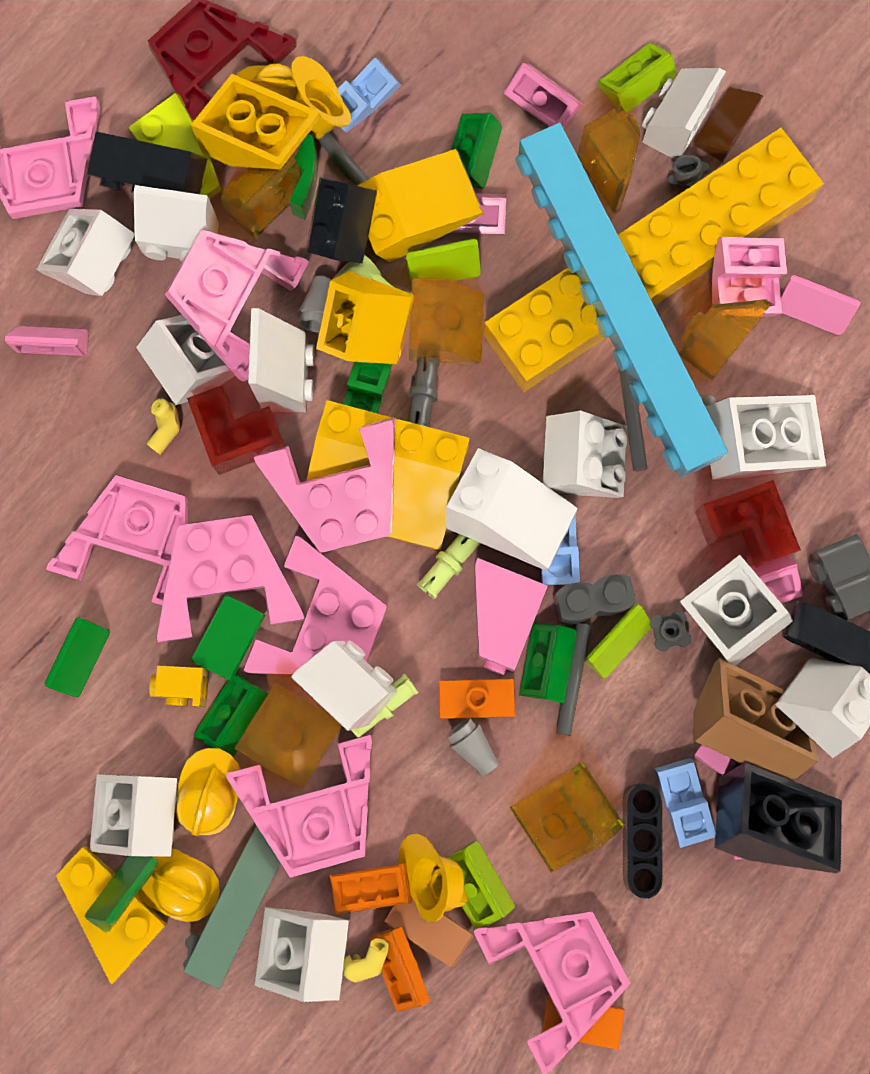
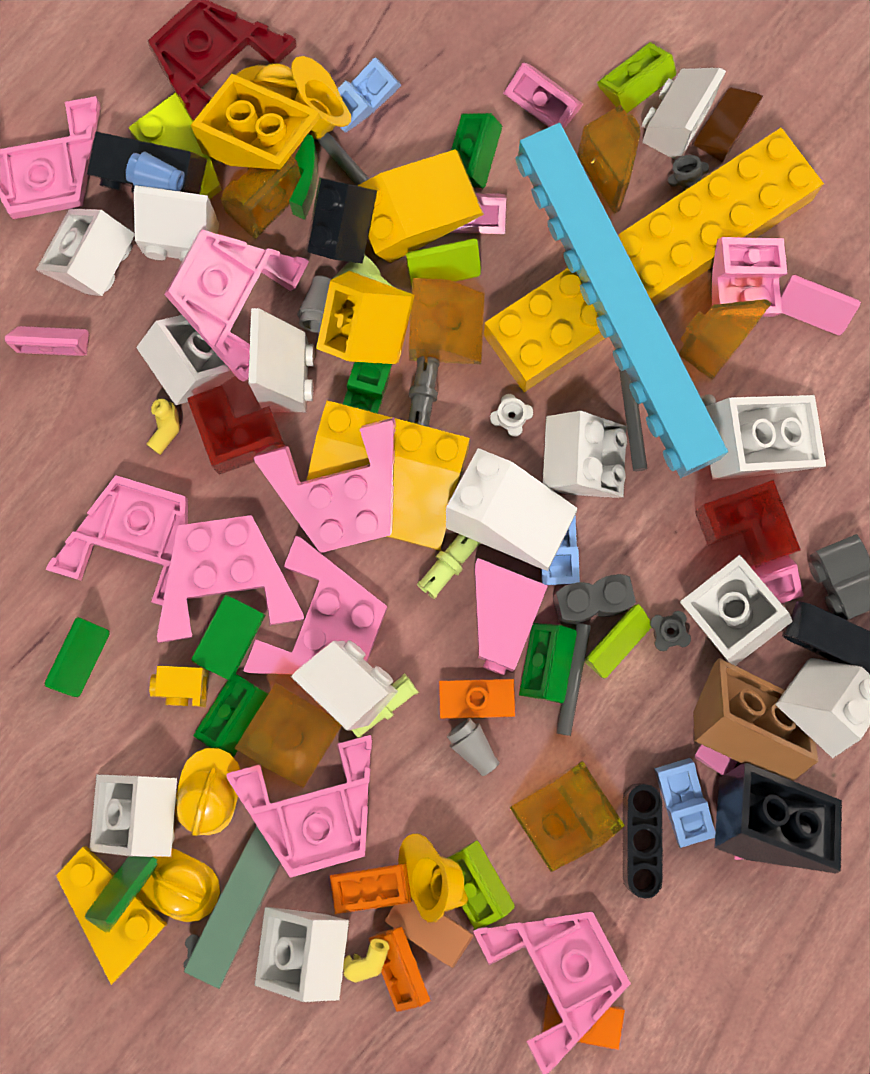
none -> medium blue cone [126,152,184,192]
none -> white plate [490,394,533,437]

